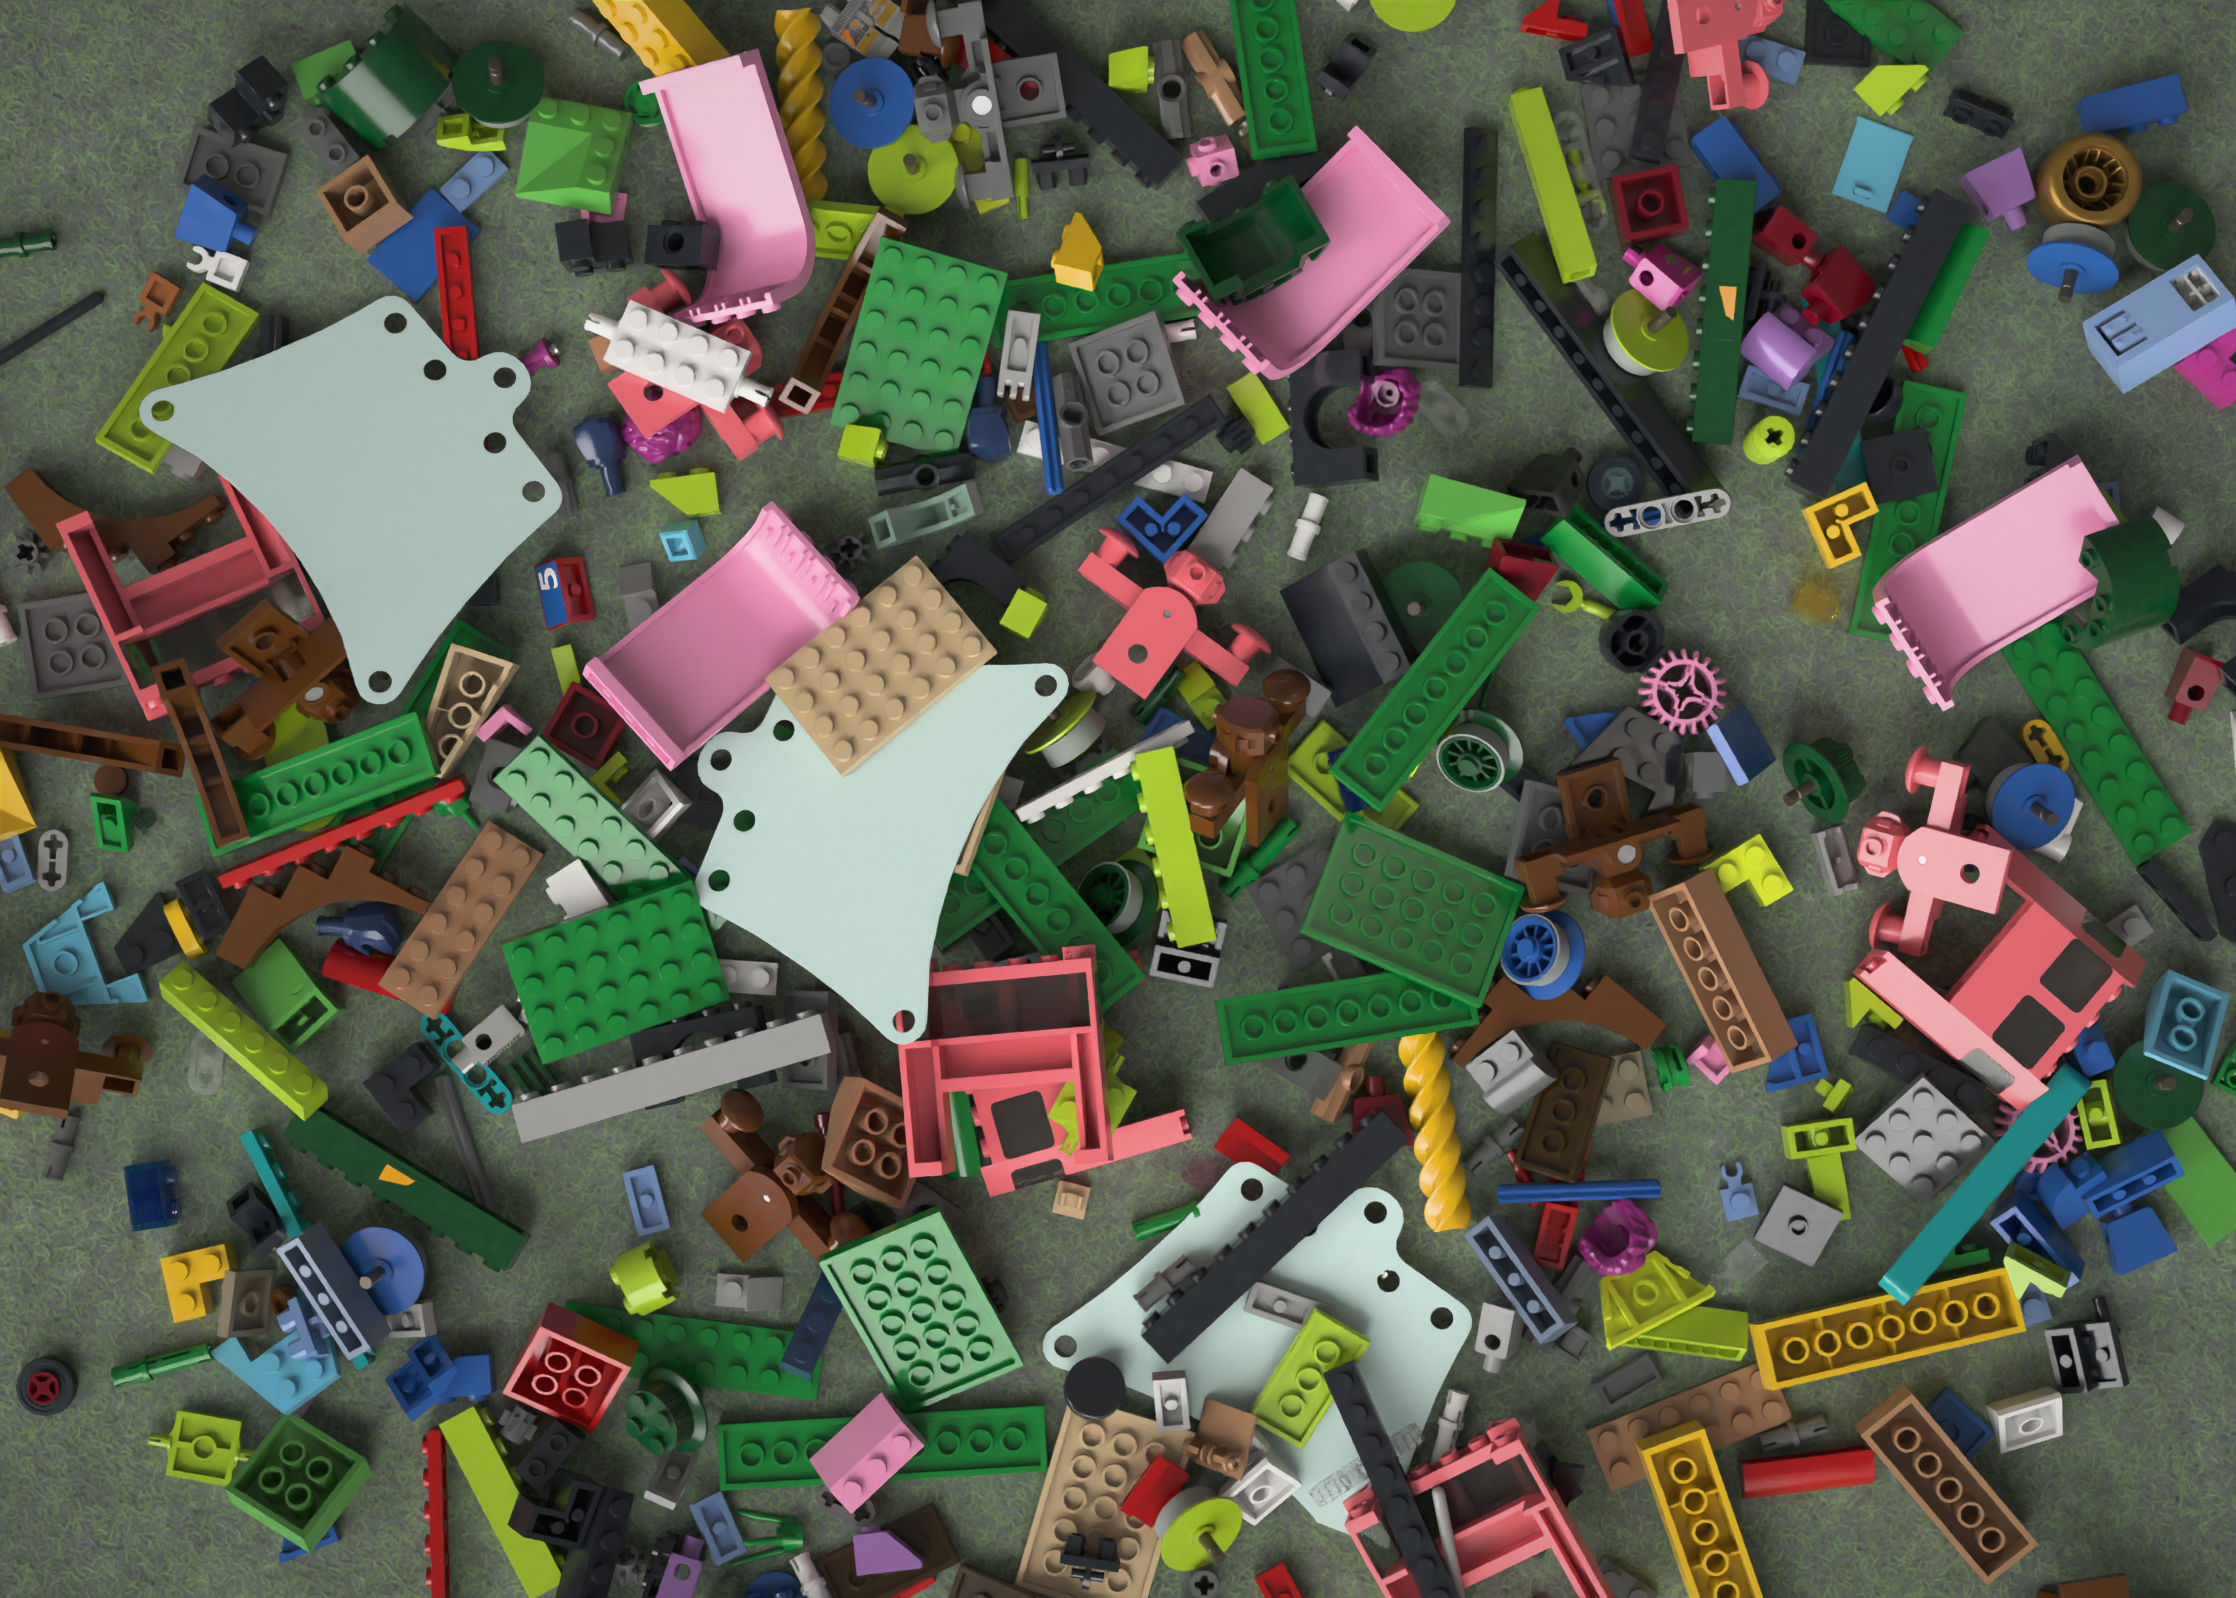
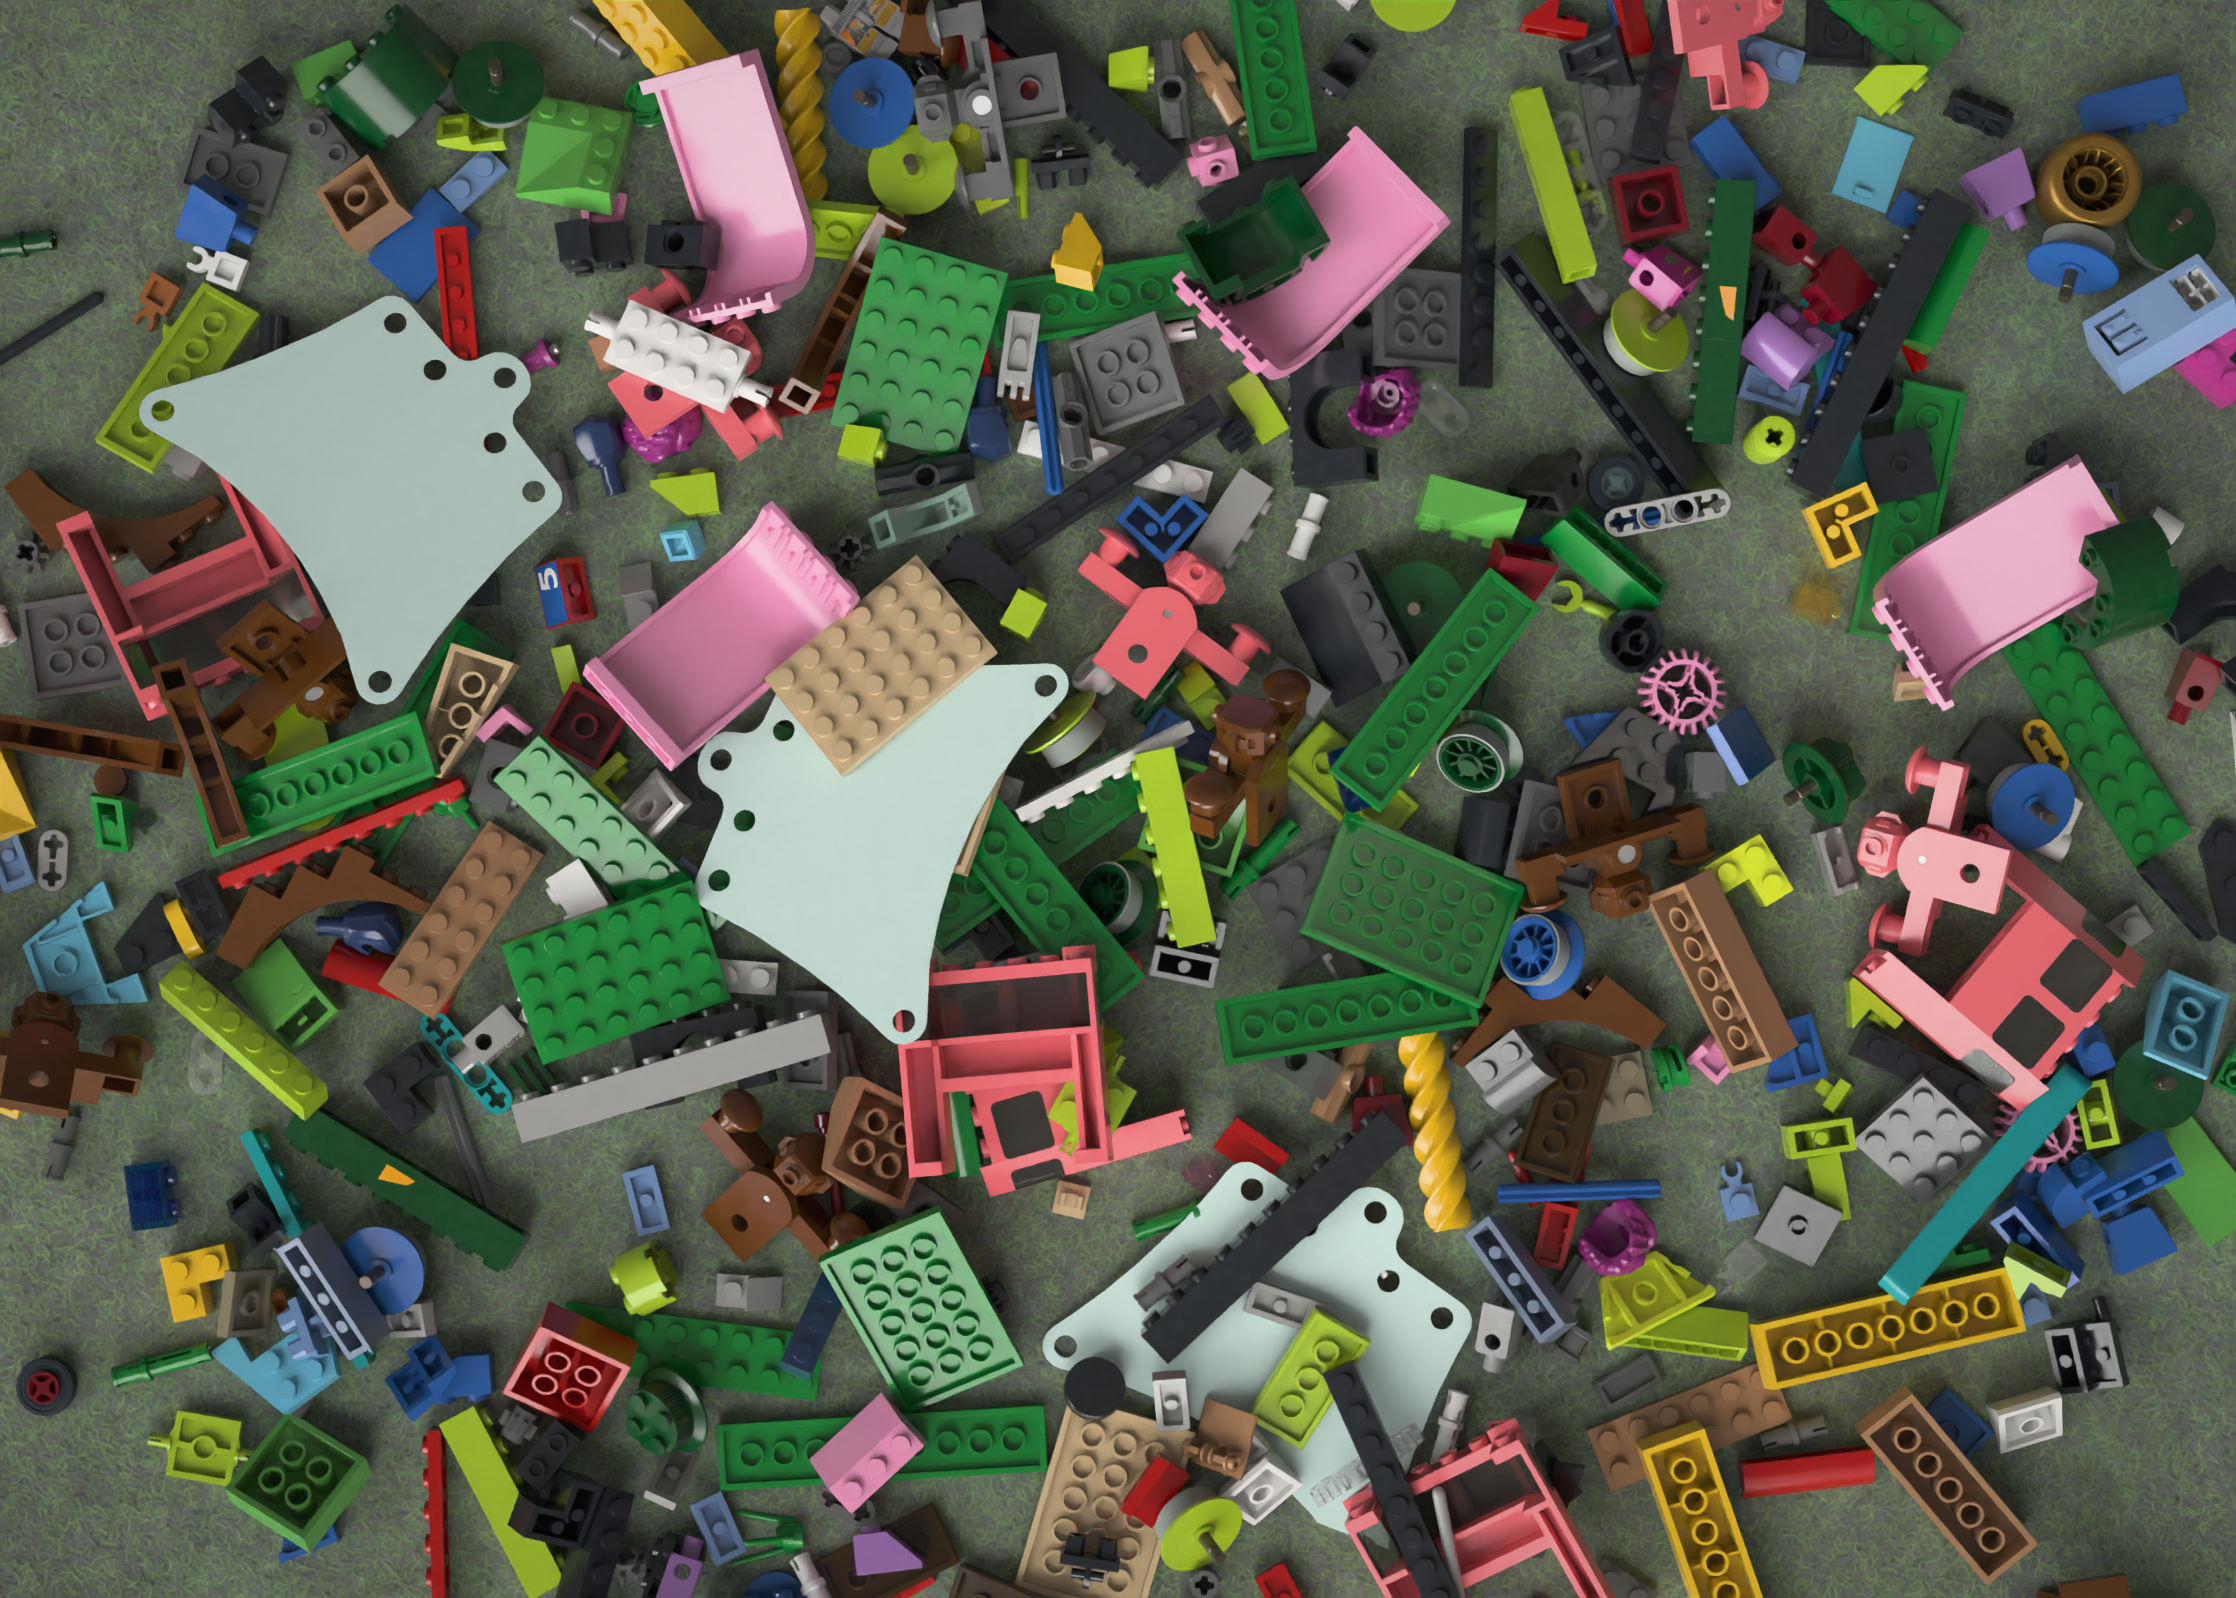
none -> black brick [1454,797,1519,871]
none -> tan tile [1892,664,1927,702]

